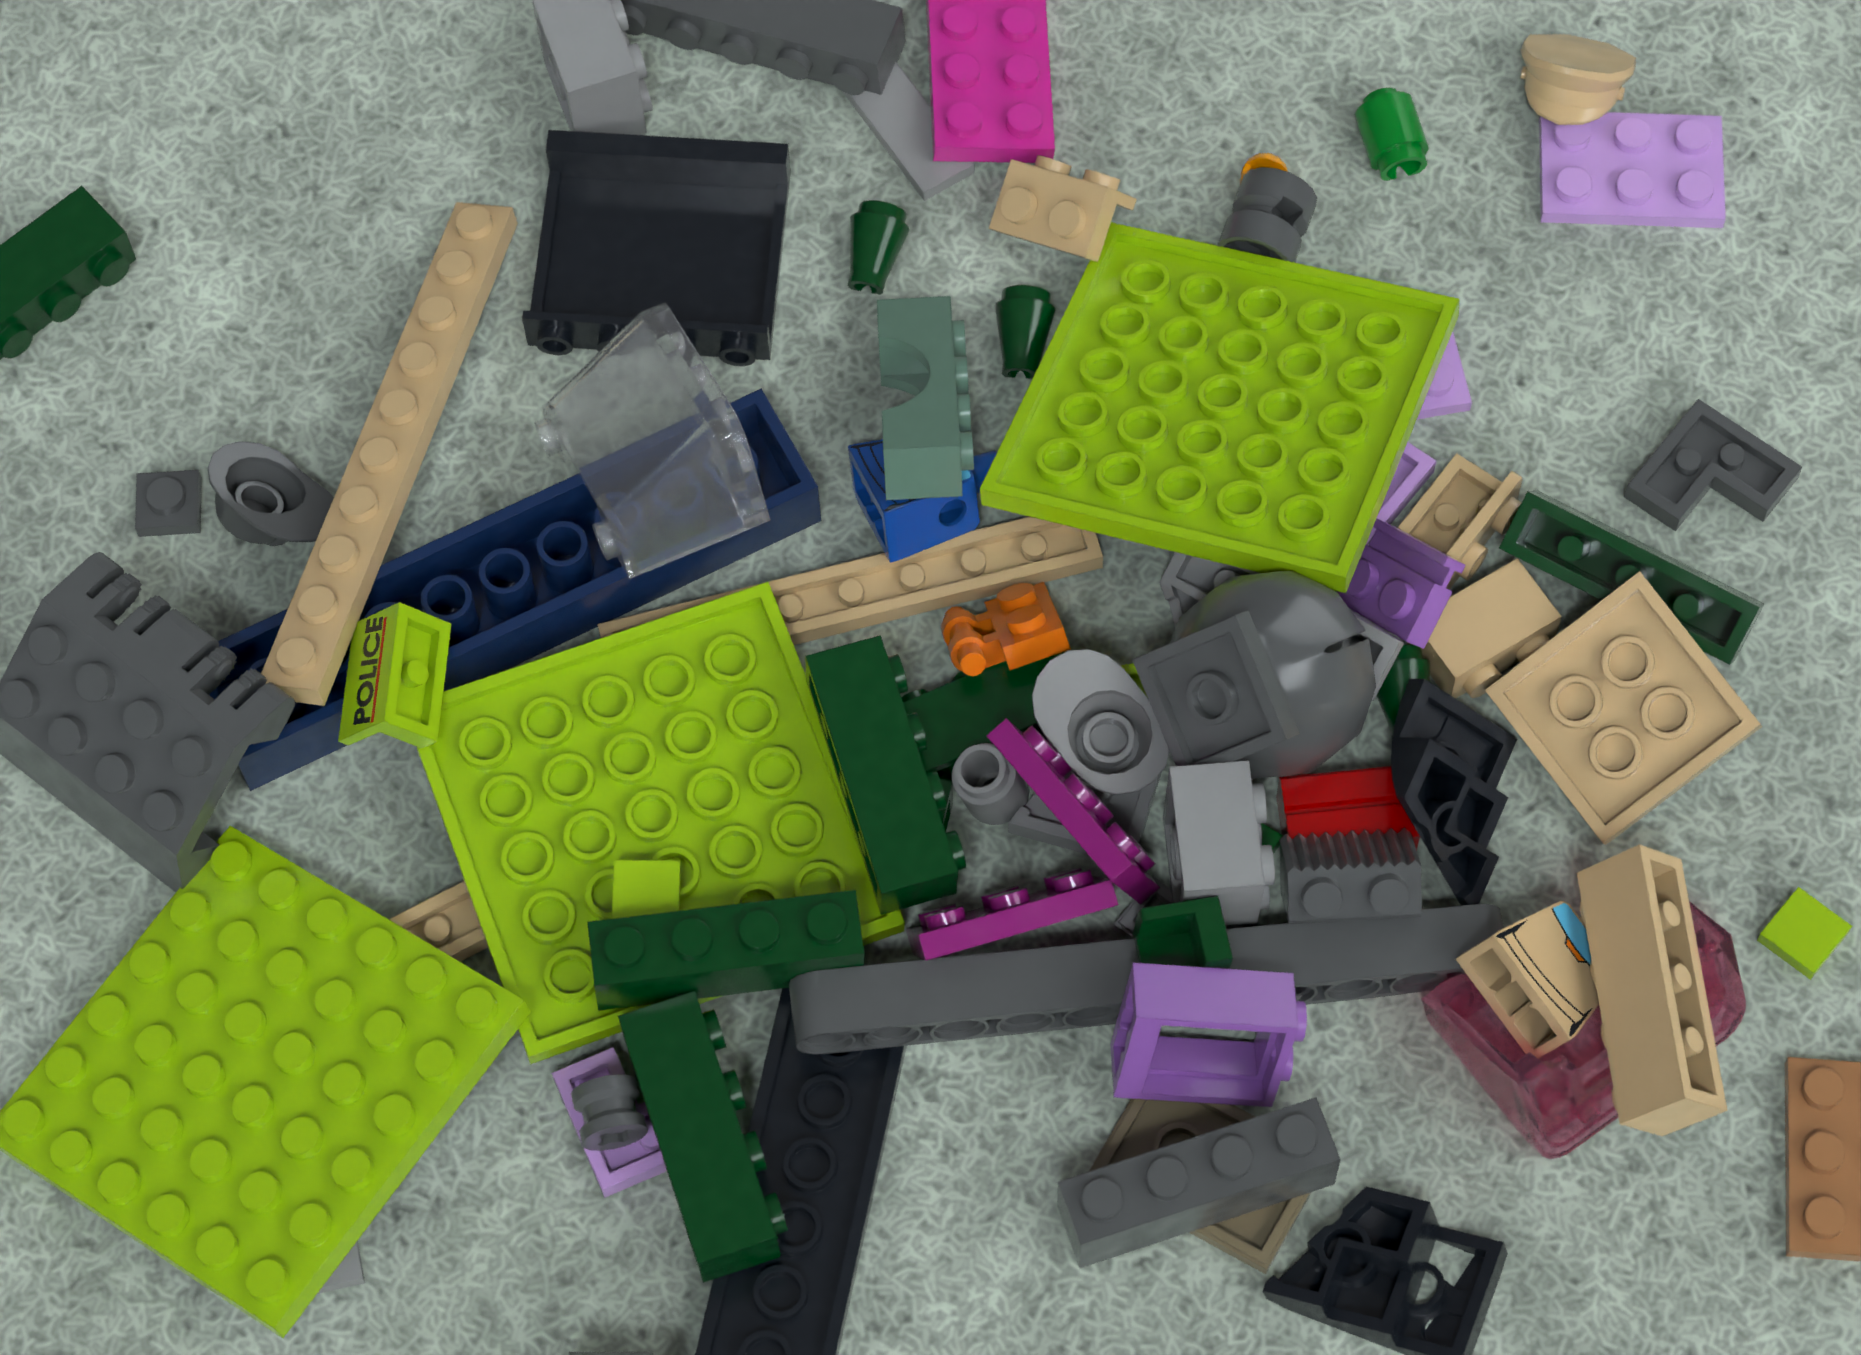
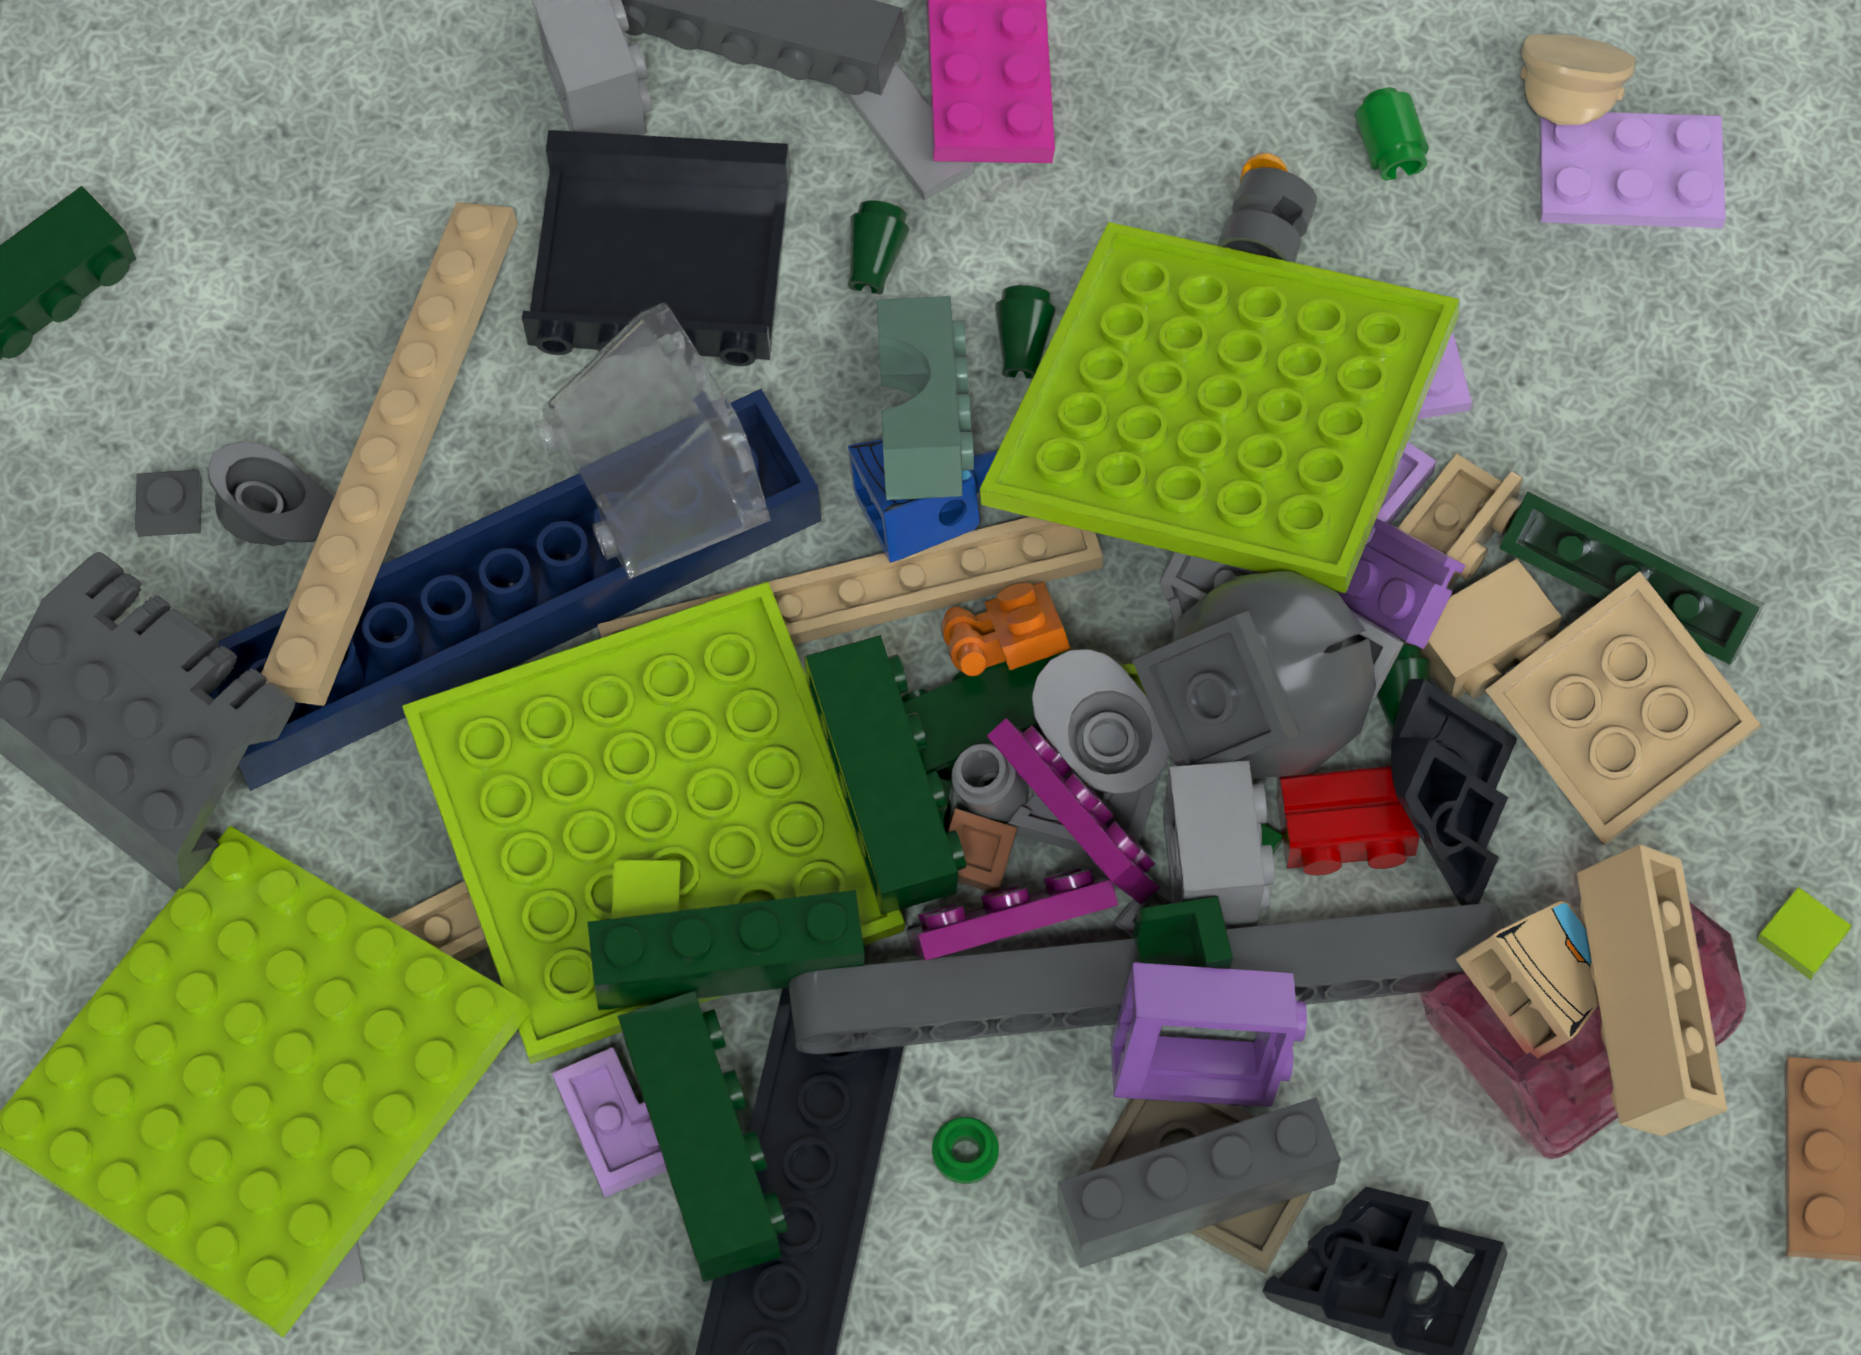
lime panel [338,602,451,749] -> none
dark grey wheel [571,1074,648,1151] -> none
tan bracket [989,155,1137,262] -> none
dark grey brick [1280,827,1422,924] -> none
dark grey plate [1624,399,1802,531] -> none
none -> green plate [932,1117,999,1184]
none -> nougat plate [947,808,1017,892]

